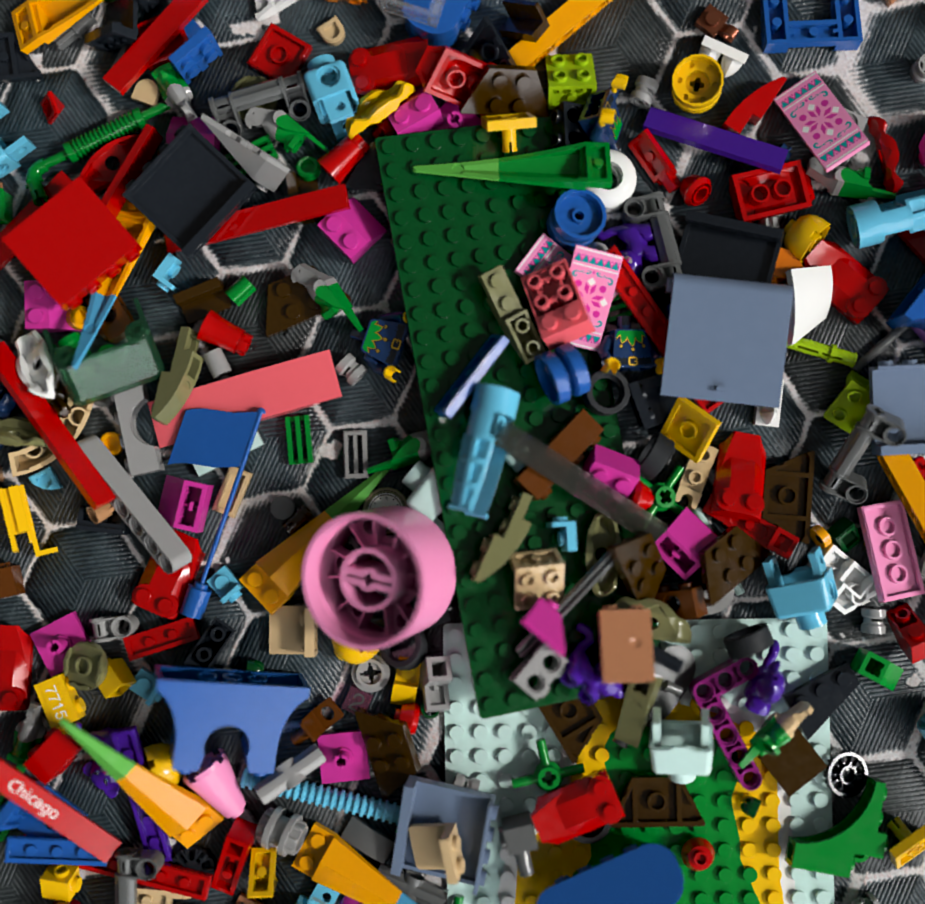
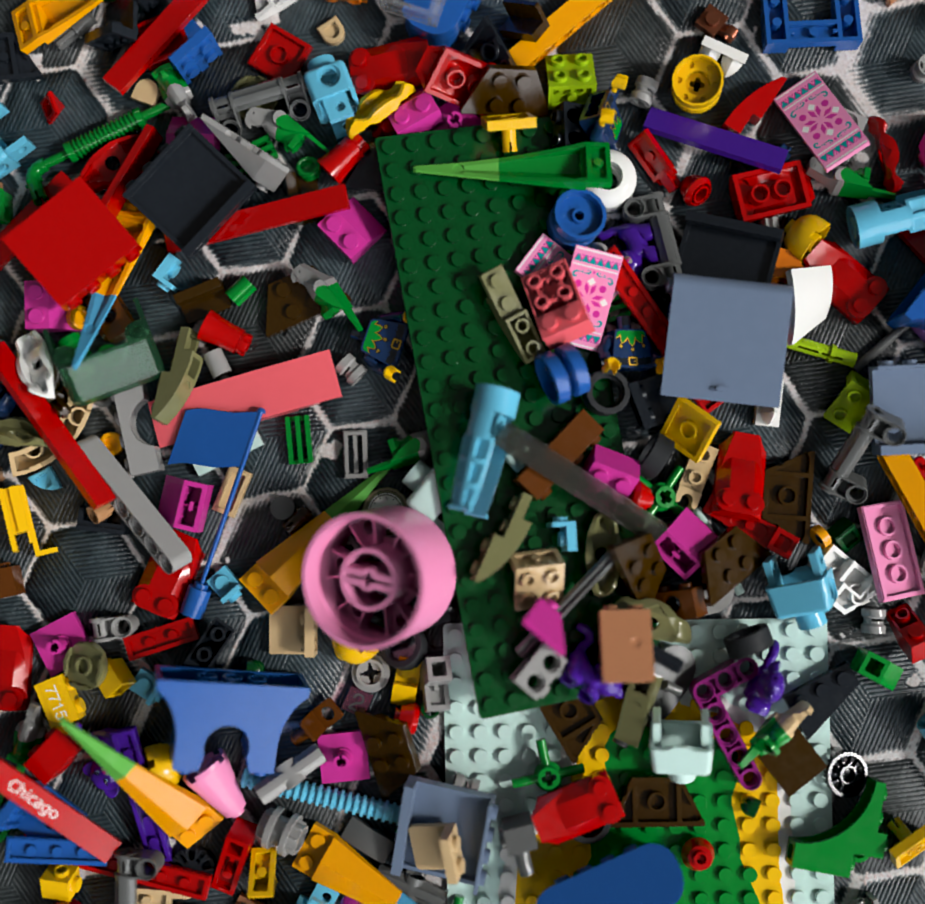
blue tile [434,334,510,419] -> none

